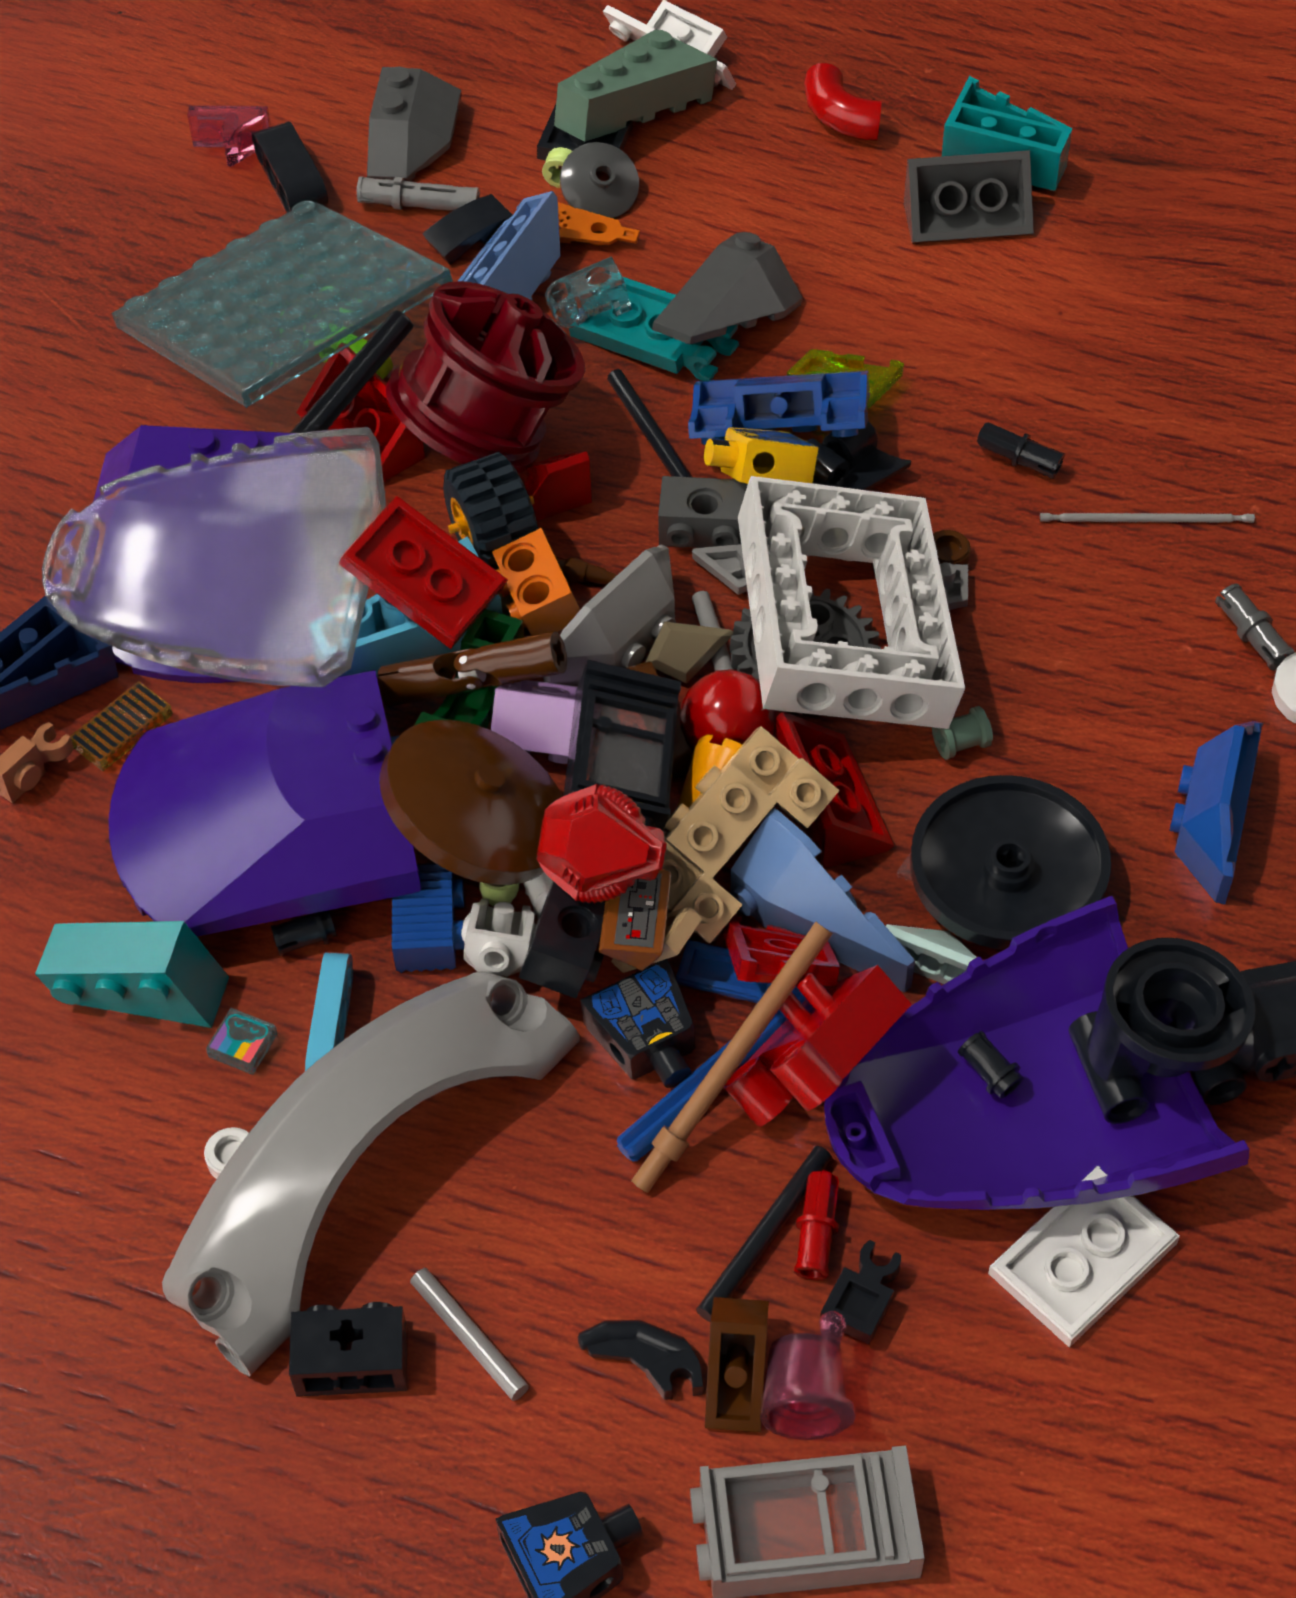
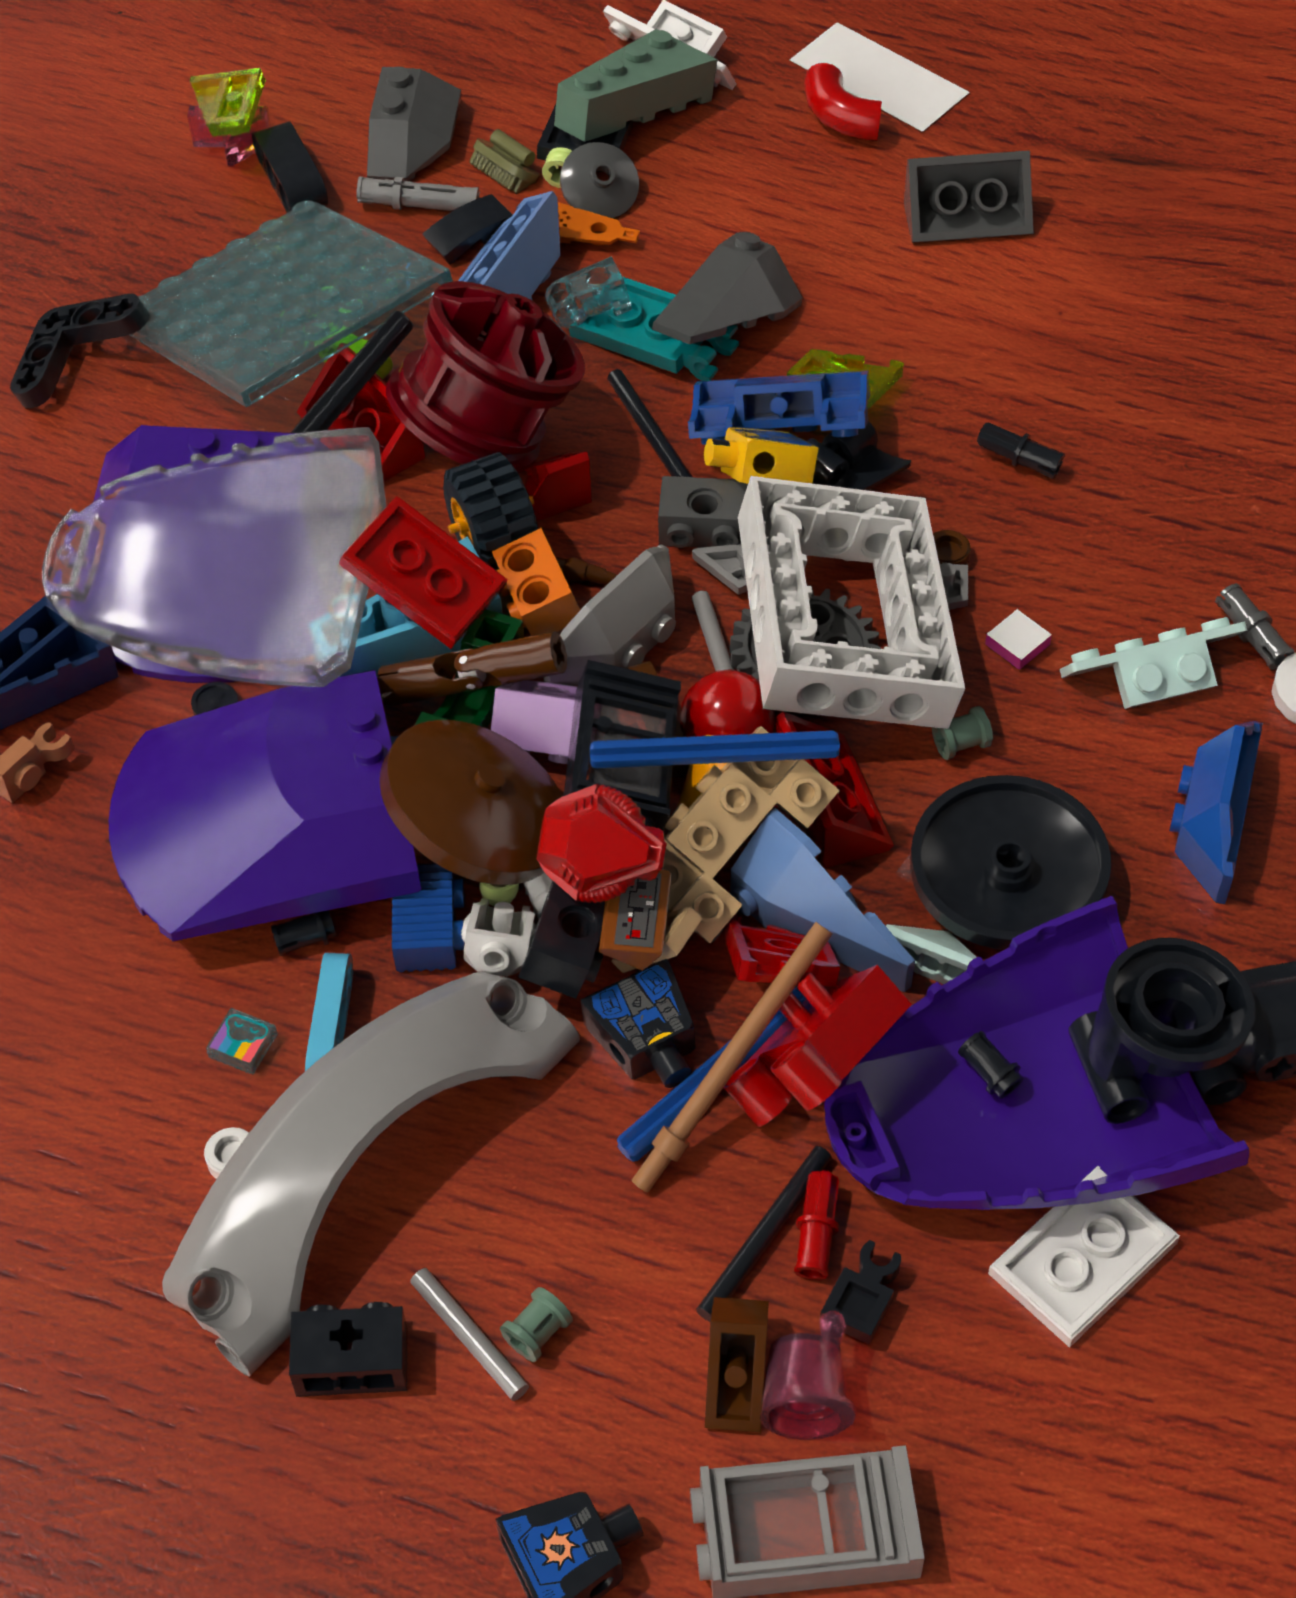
teal wedge [35,921,229,1028] -> none
clear yellow tile [70,681,173,772] -> none
black piece [578,1320,703,1400] -> none
dark tan piece [645,622,733,683] -> none
blue tile [676,940,771,1004] -> none
teal wedge [941,75,1073,191] -> none
light grey piece [1040,513,1255,523] -> none
none -> black beam [10,294,150,408]
none -> clear neon green wing [189,68,266,137]
none -> black piece [191,682,239,715]
none -> olive piece [469,129,540,194]
none -> sand green bush [500,1287,573,1362]
none -> blue axle [590,730,840,768]
none -> white sticker [790,22,970,132]
none -> white tile [985,609,1052,670]
none -> light aqua bracket [1060,617,1248,709]

